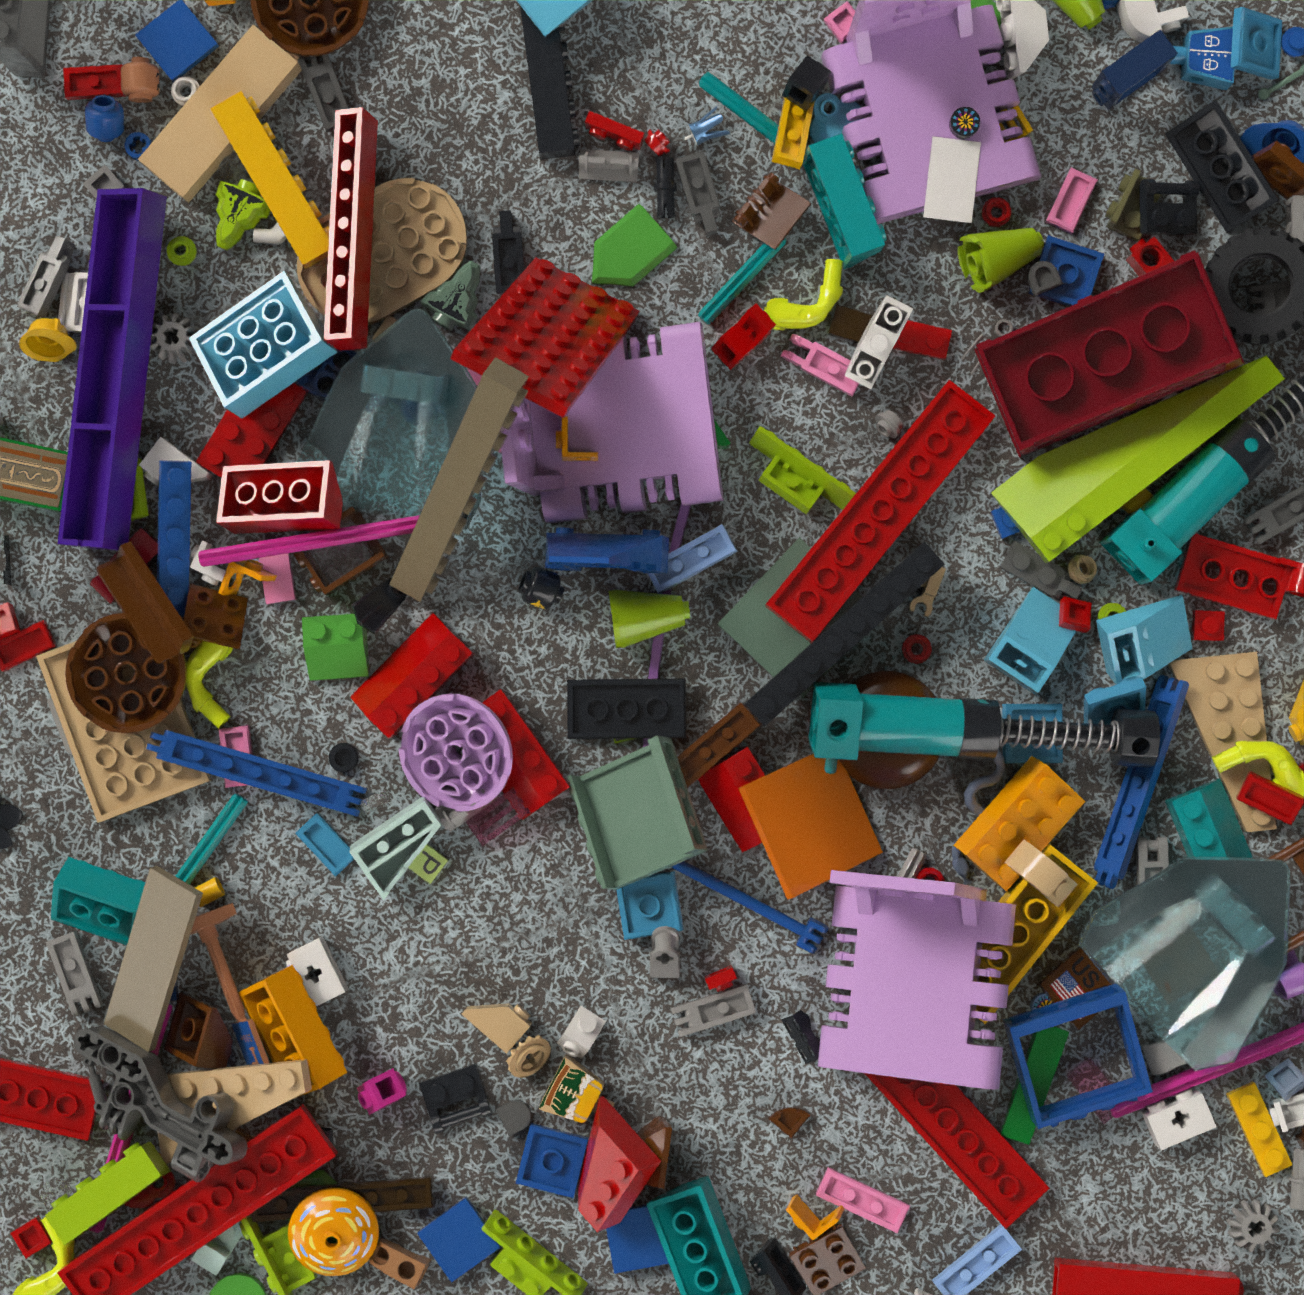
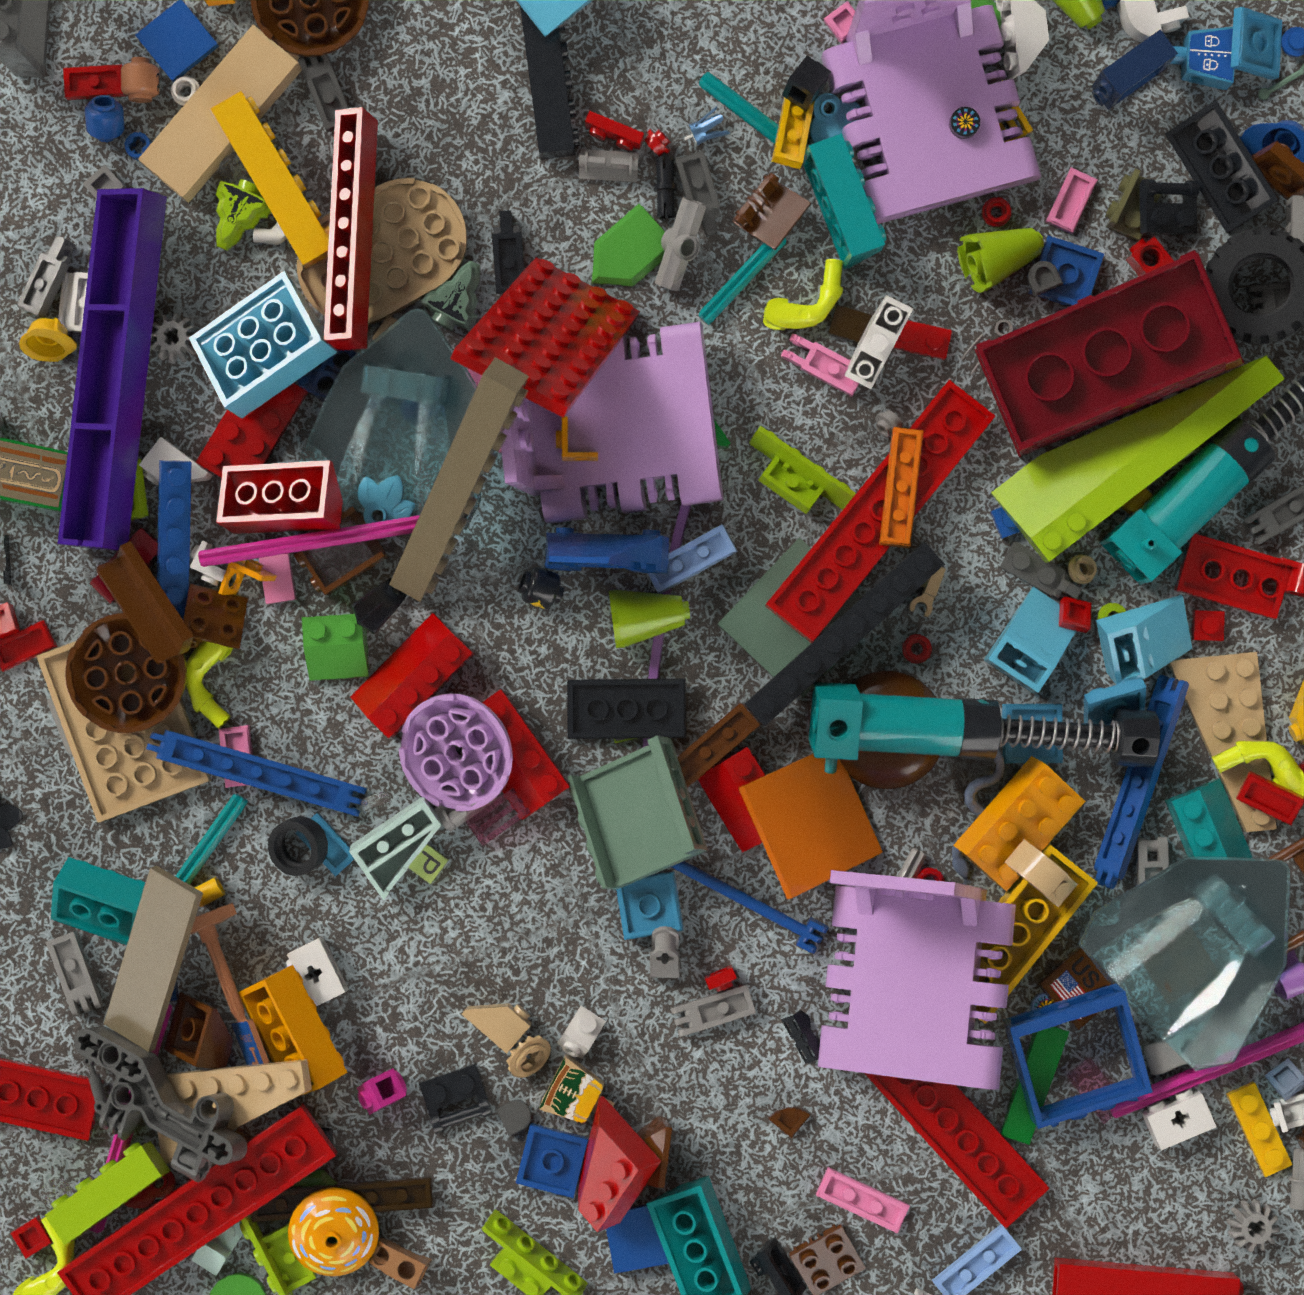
lime plate [167,236,197,266] -> none
black tile [329,743,359,773] -> none
blue tile [417,1196,501,1283] -> none
red brick [711,303,776,370] -> none
light orange bracket [786,1194,845,1240] -> none
white sticker [923,136,981,223] -> none
none -> black tyre [268,816,328,876]
none -> medium azure plate [358,475,415,524]
none -> light grey piece [655,197,707,291]
none -> orange tile [879,427,923,549]

